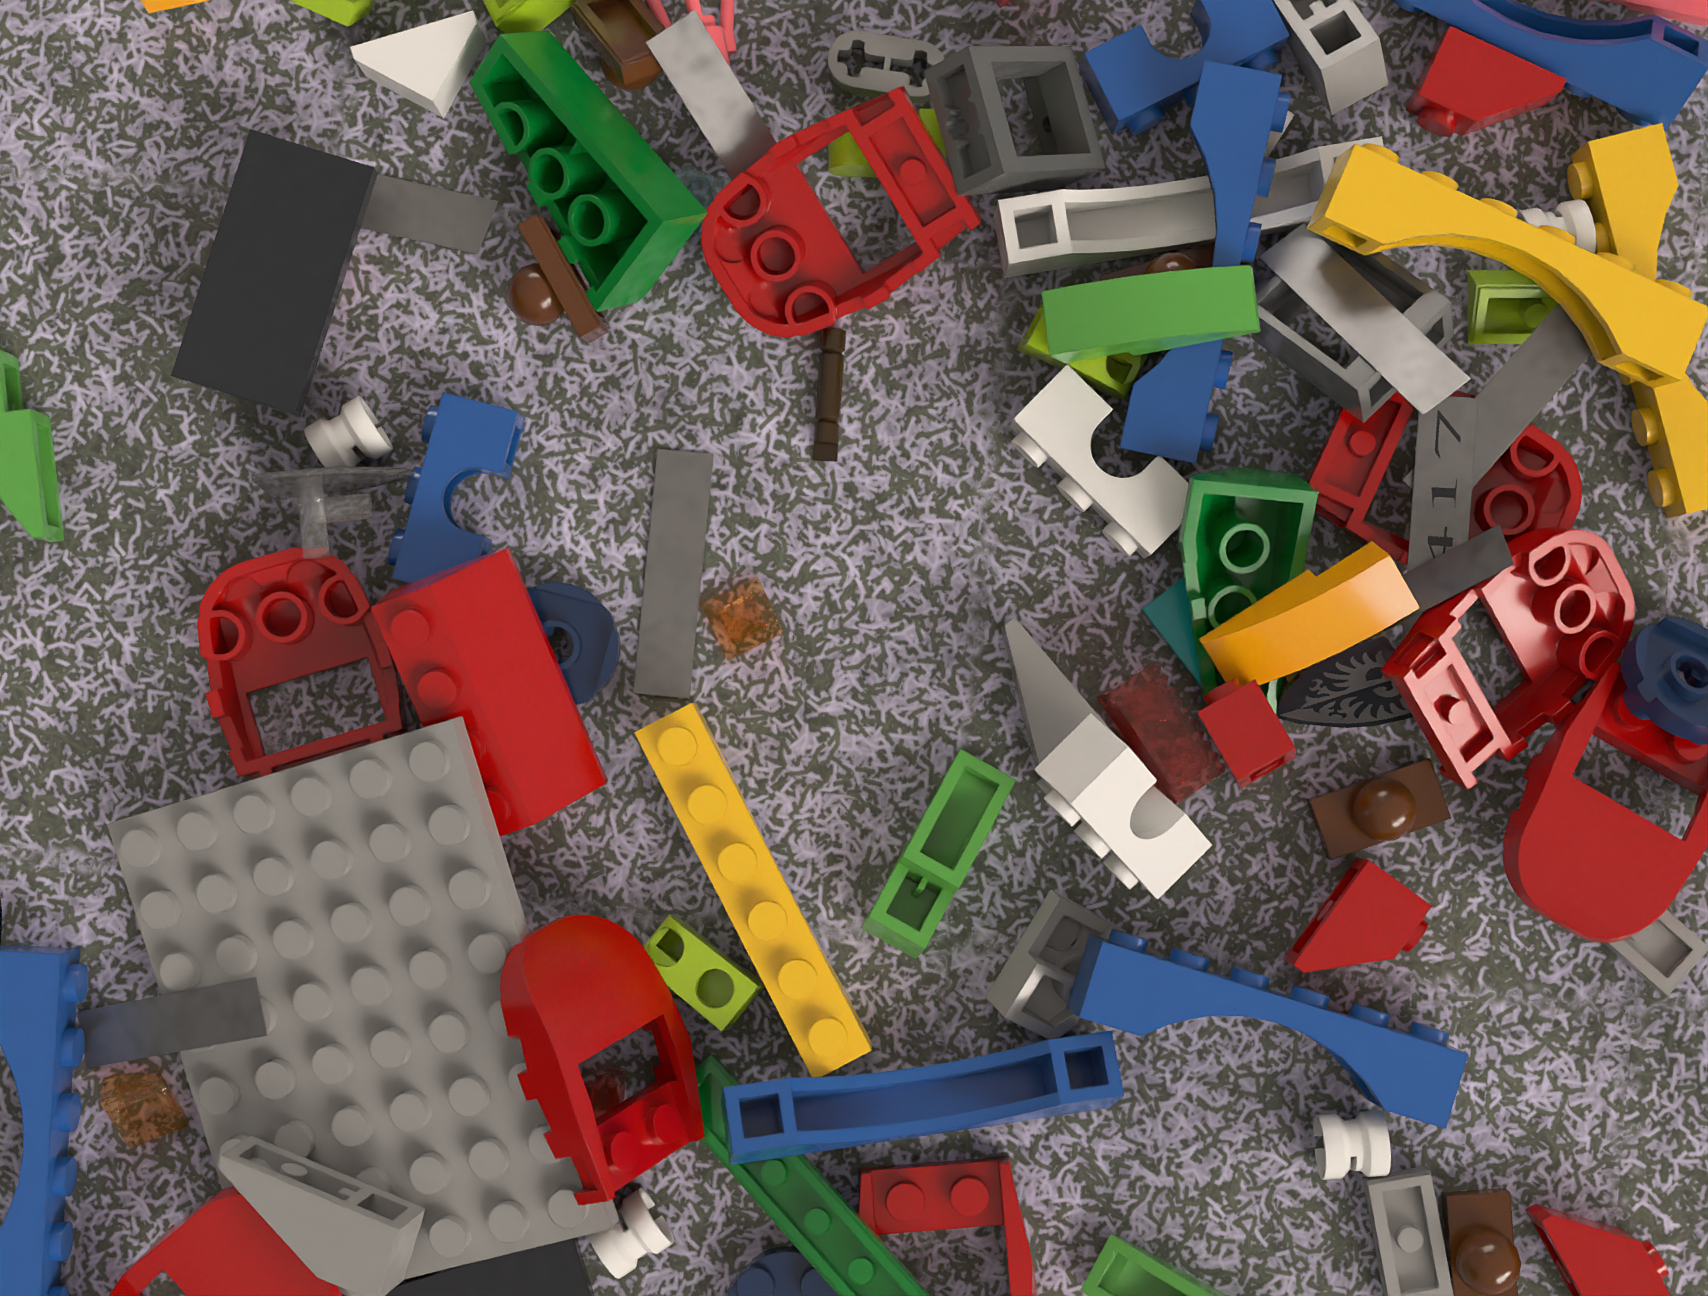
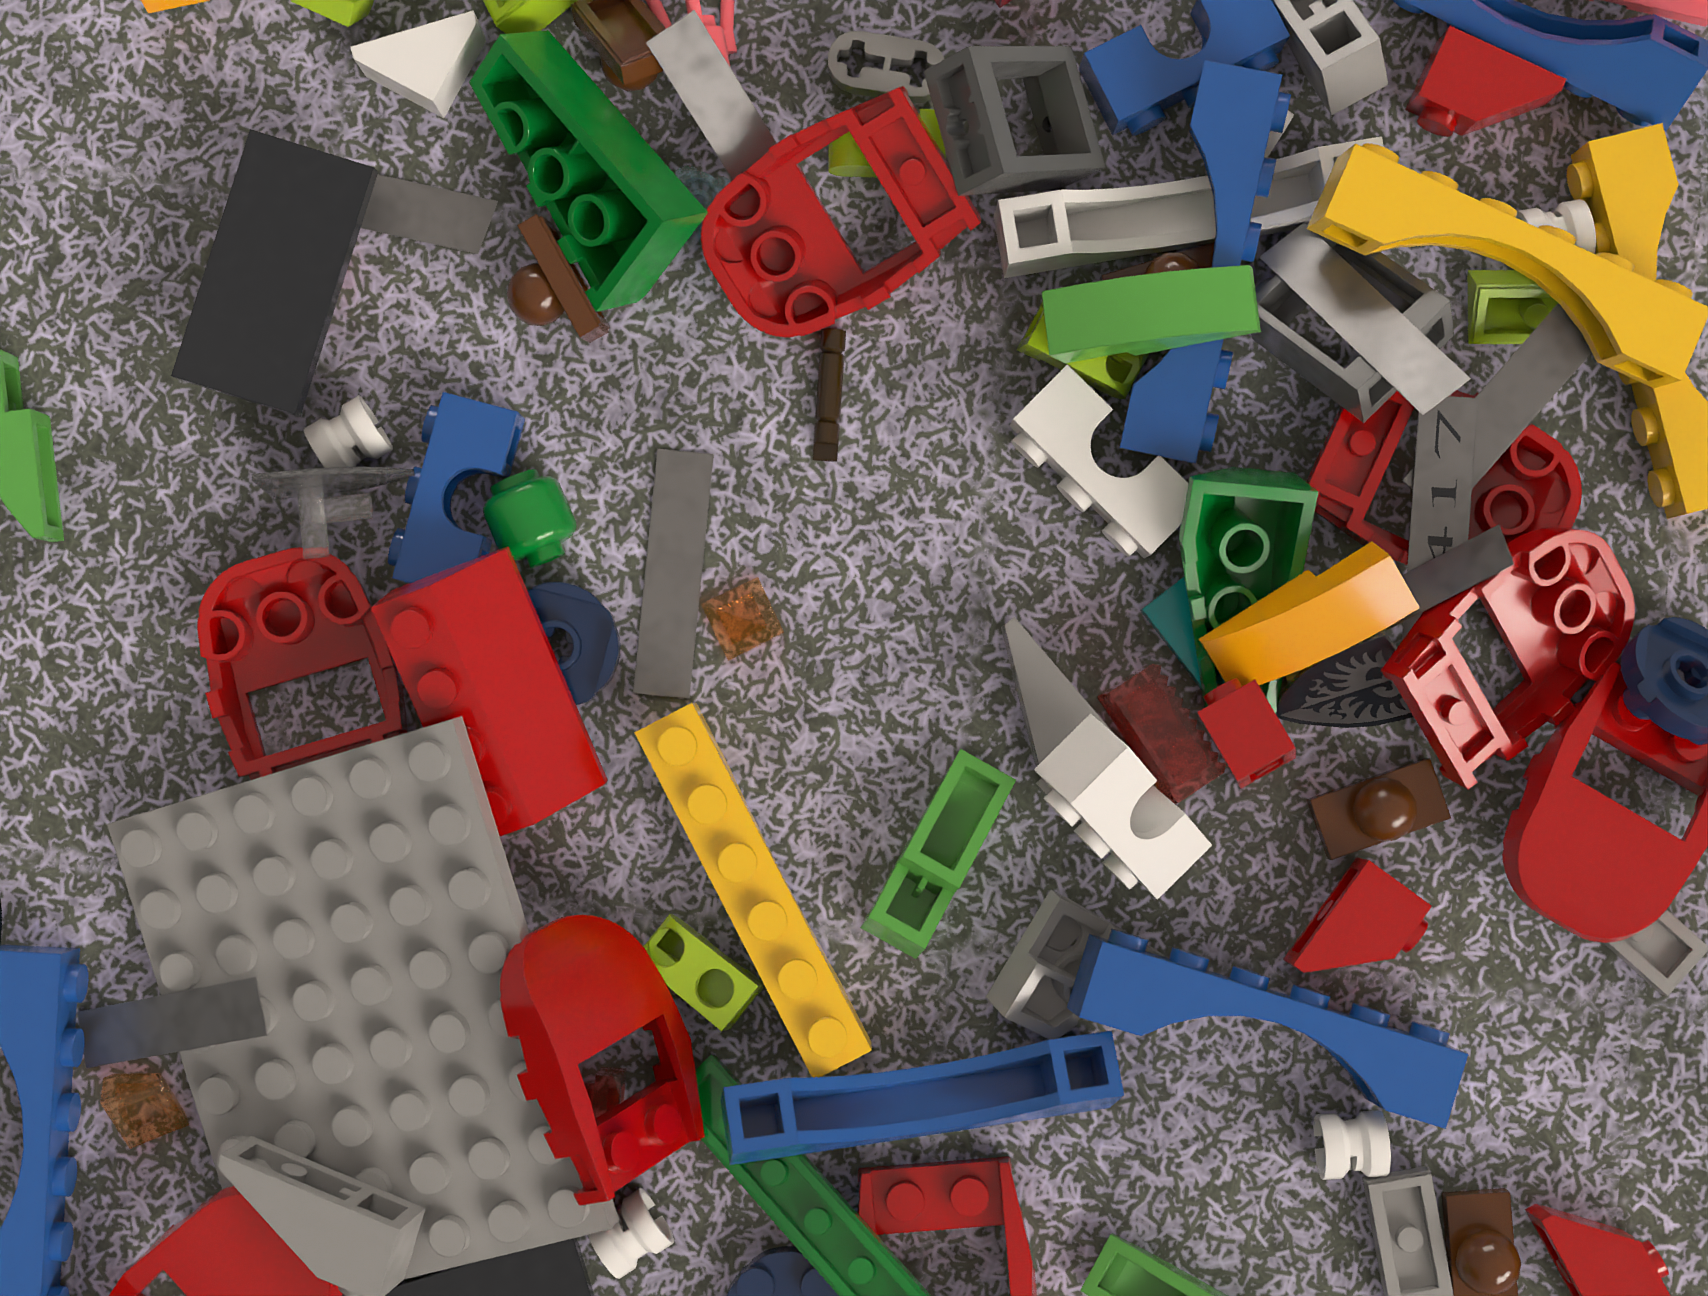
none -> green head [483,469,577,568]

